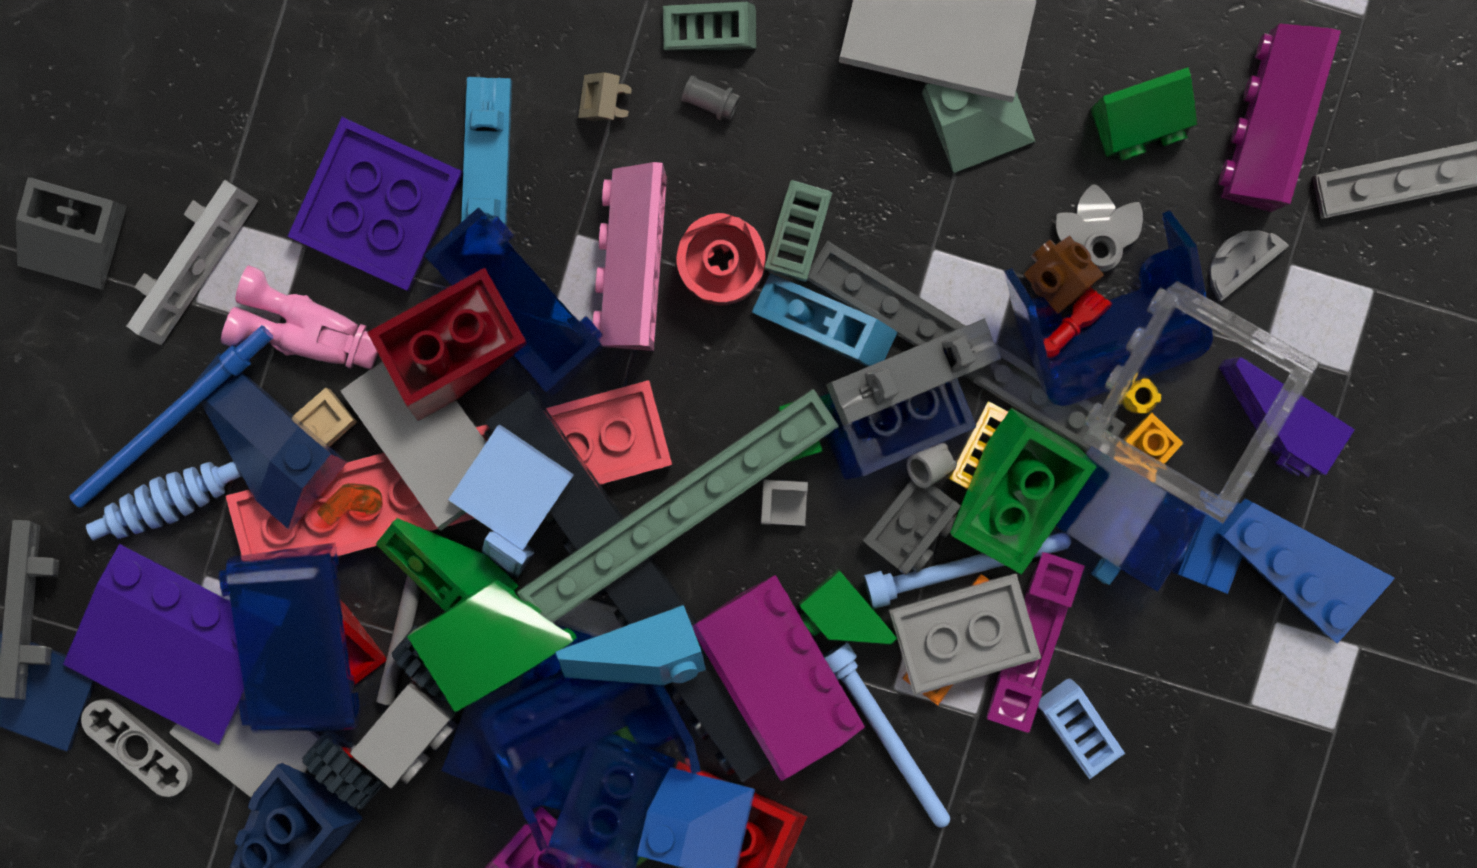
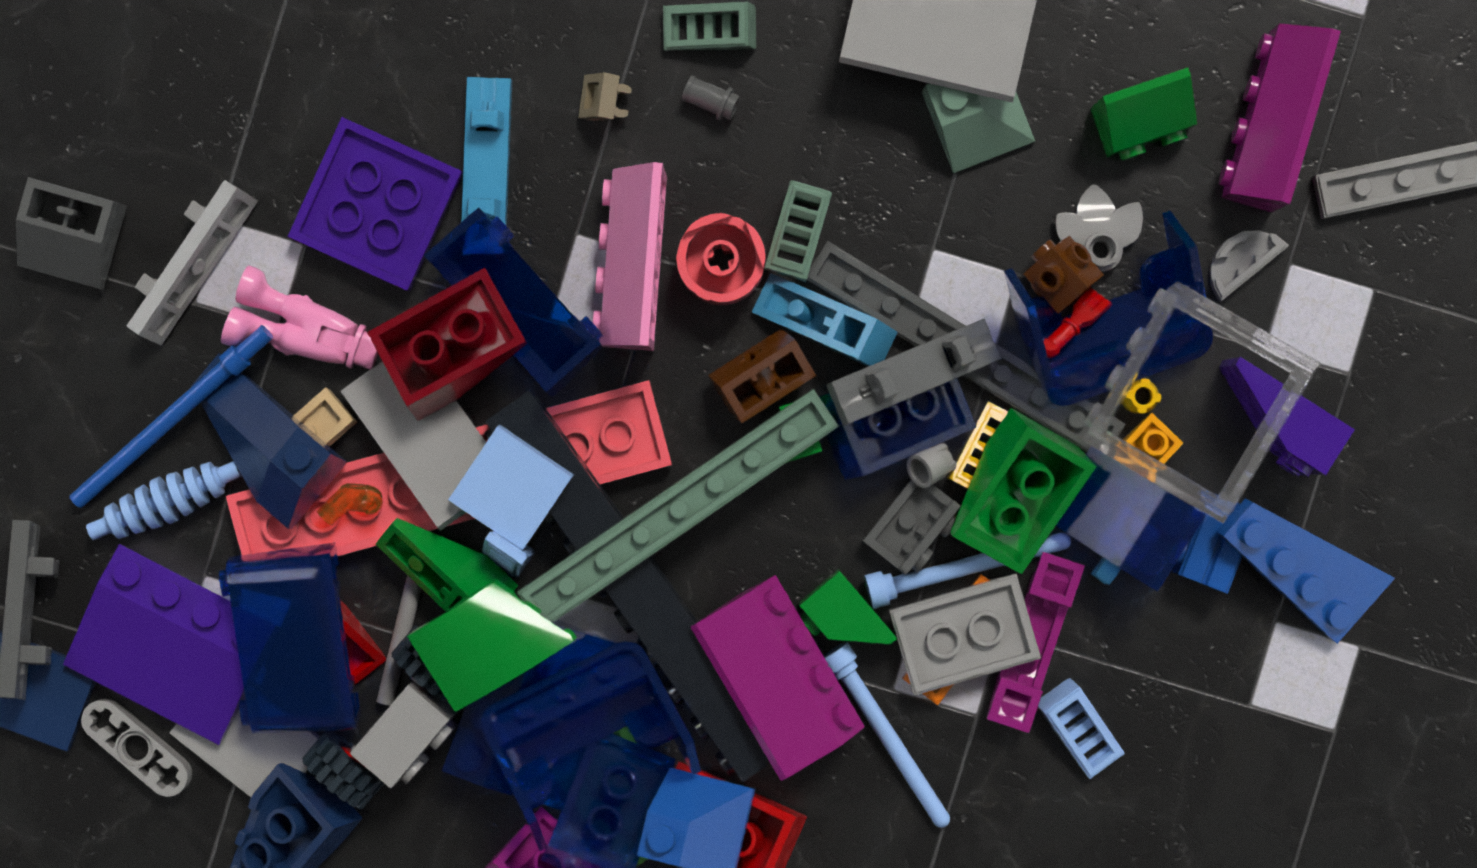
dark azure slope [555,605,706,685] -> none
light grey panel [761,479,808,526] -> none
none -> reddish brown brick [708,329,816,423]

